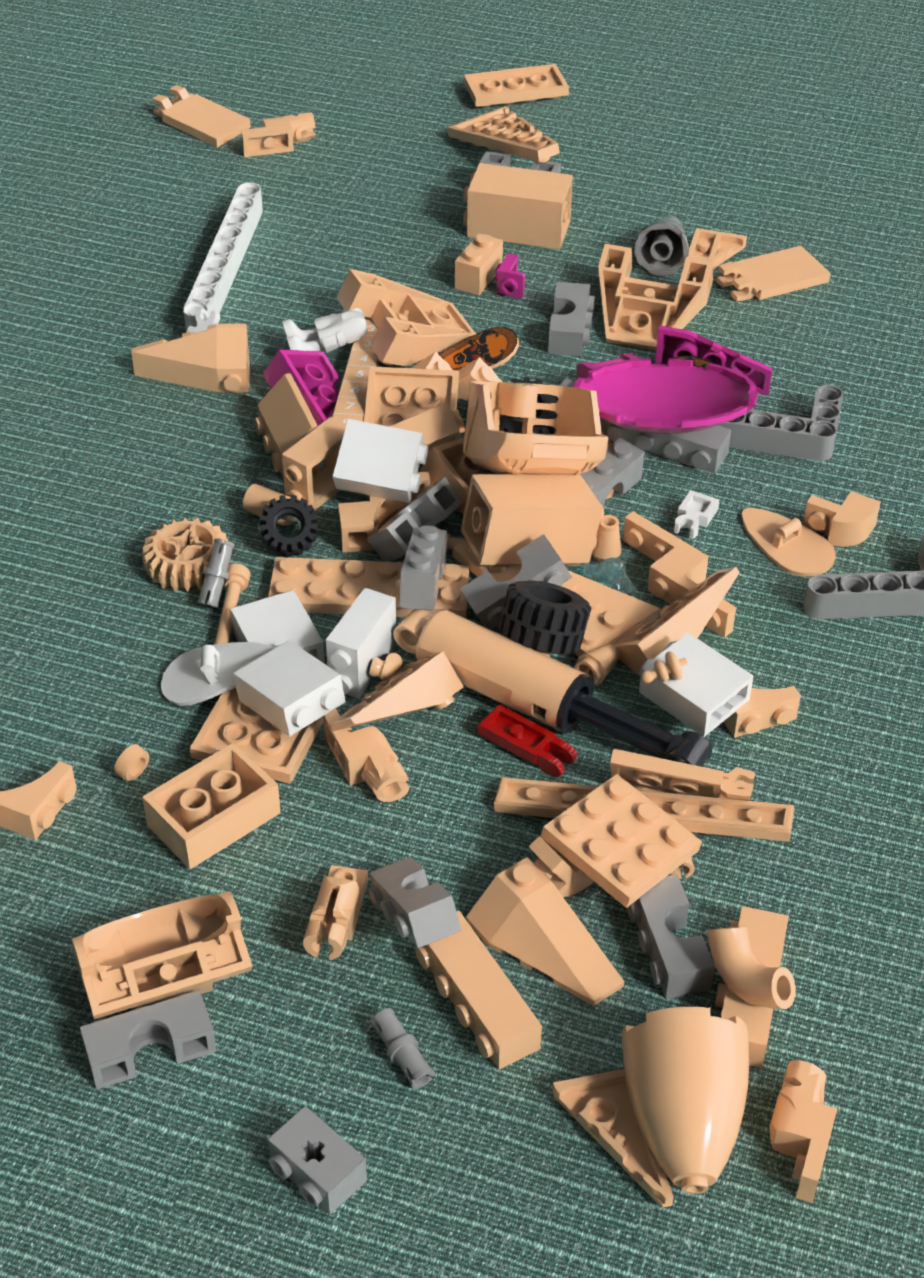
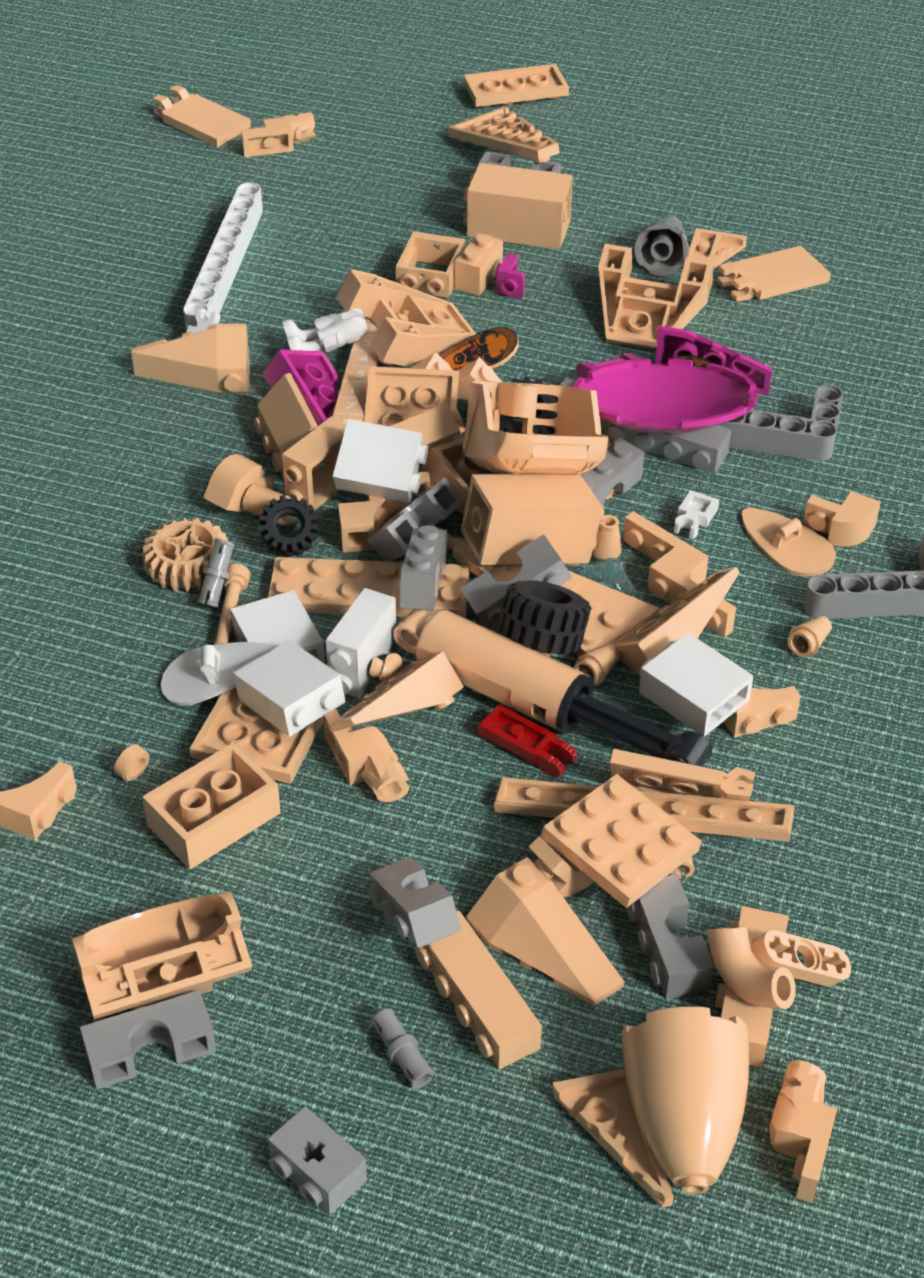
light nougat plate [303,865,368,960] -> none
light grey arch [548,282,595,357] -> none
light nougat hair [641,651,688,683] -> none
none -> light nougat brick [203,454,275,512]
none -> light nougat window [396,231,466,298]
none -> light nougat beam [751,930,851,987]
none -> light nougat cone [788,616,832,657]

